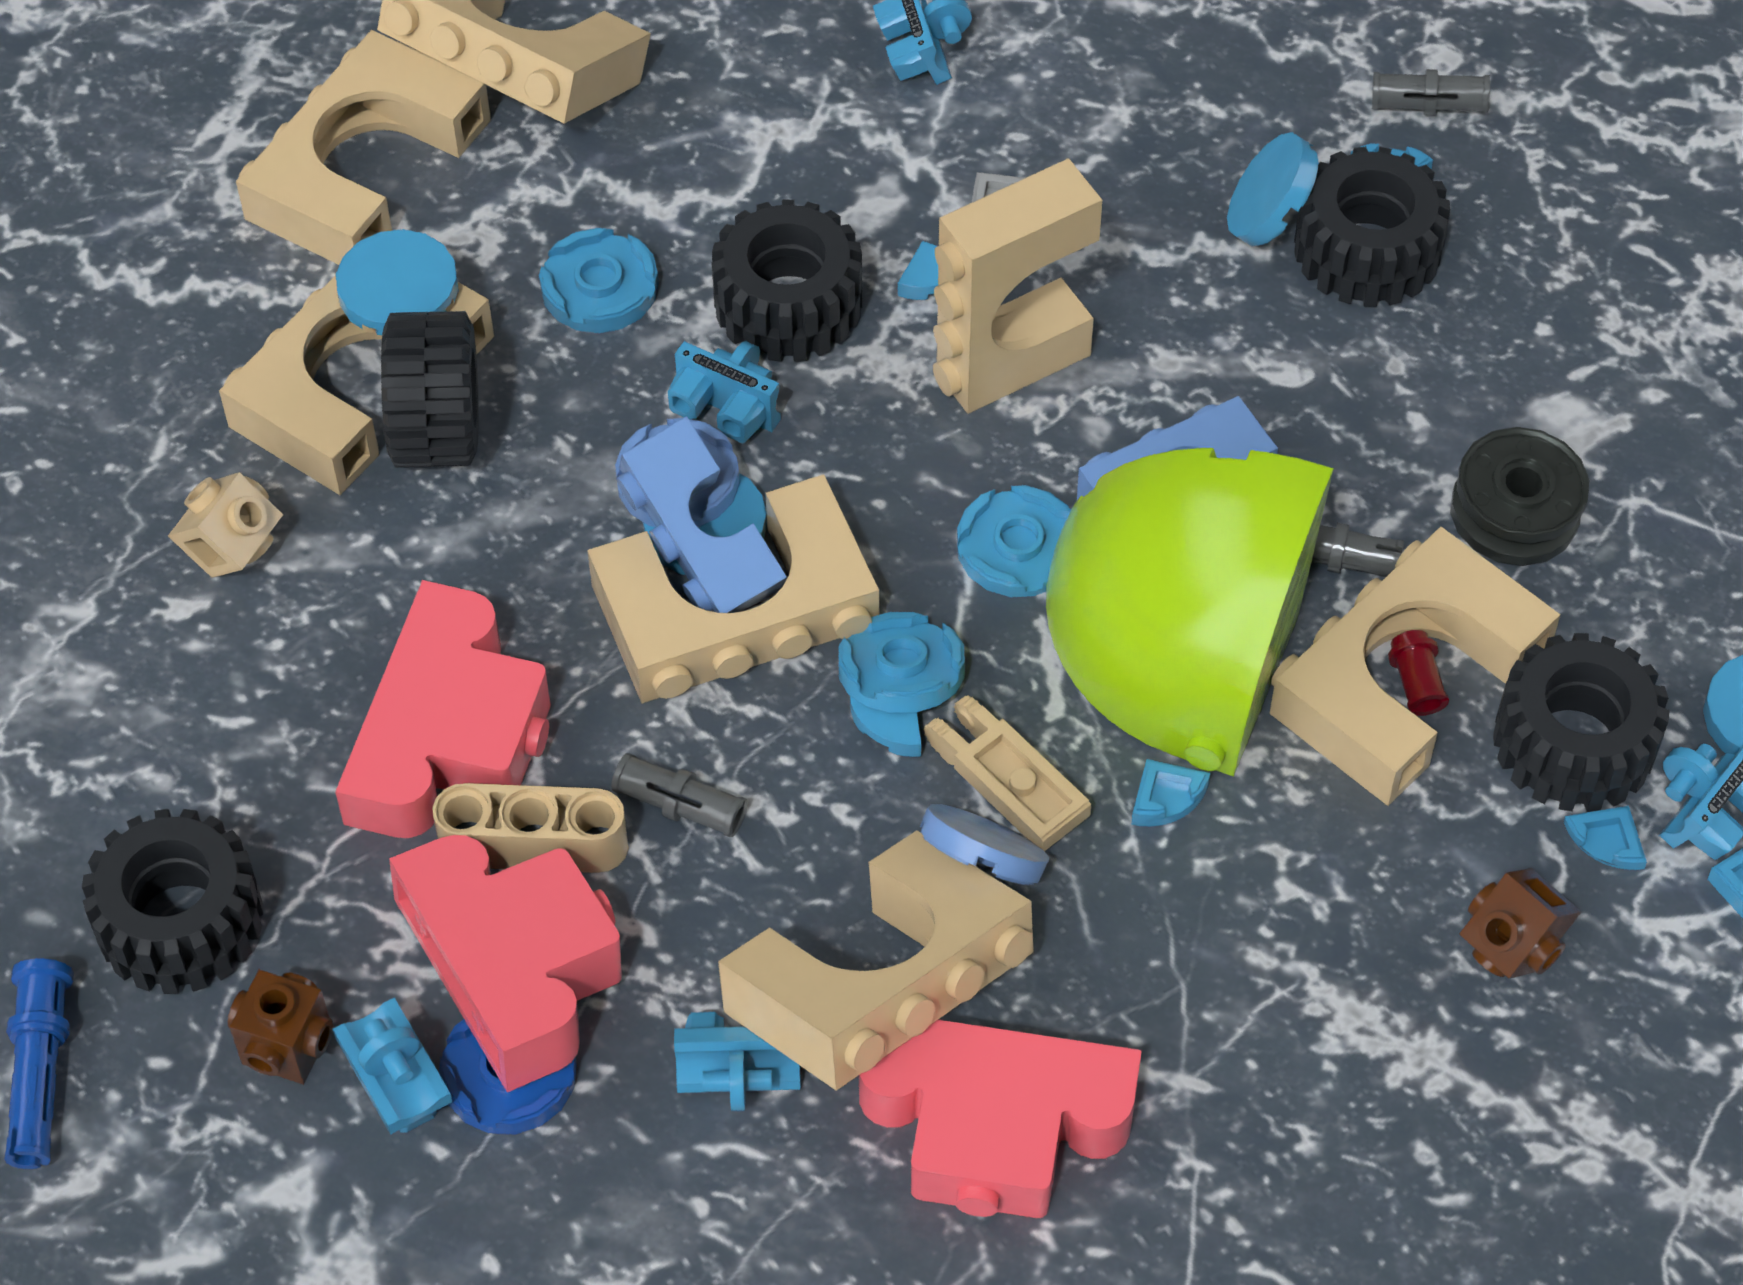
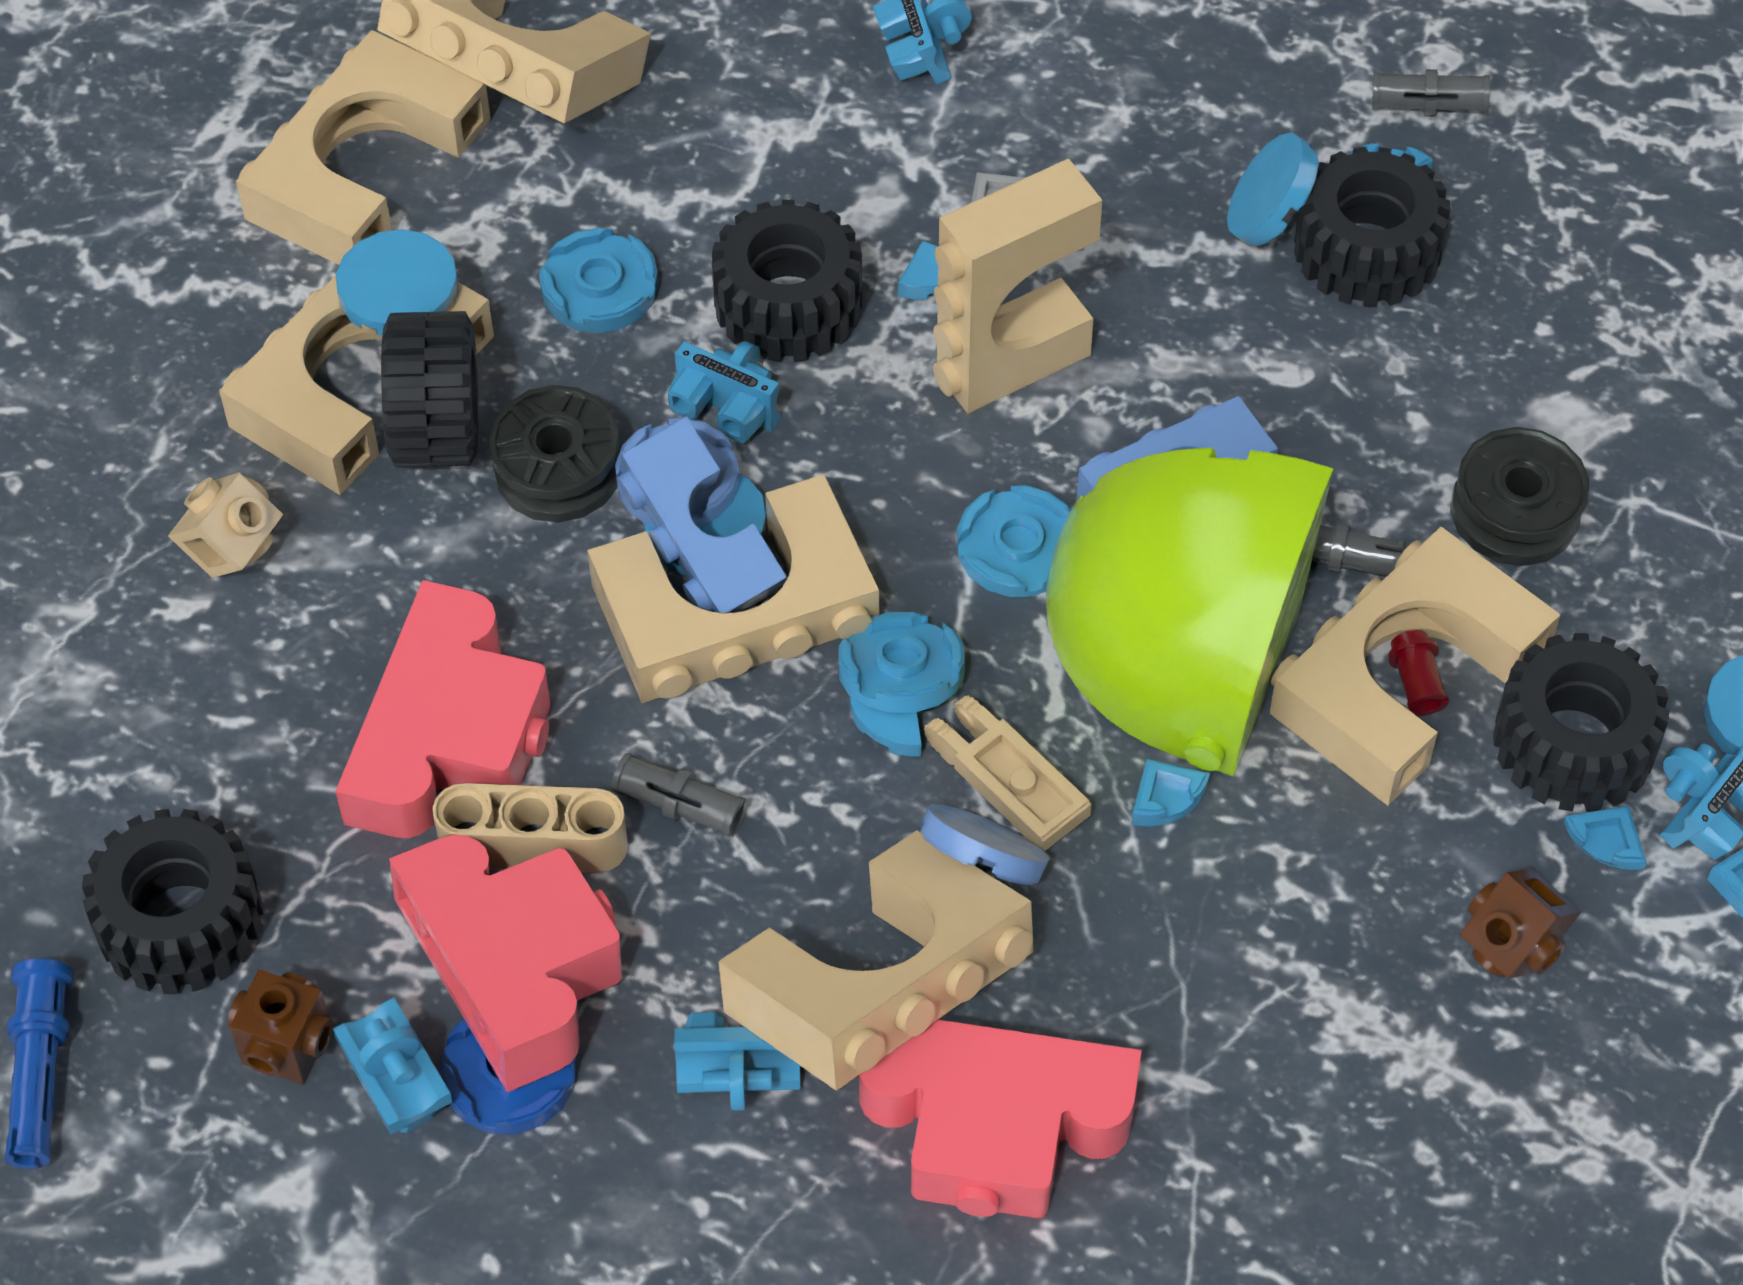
none -> pearl dark grey wheel [489,385,620,523]

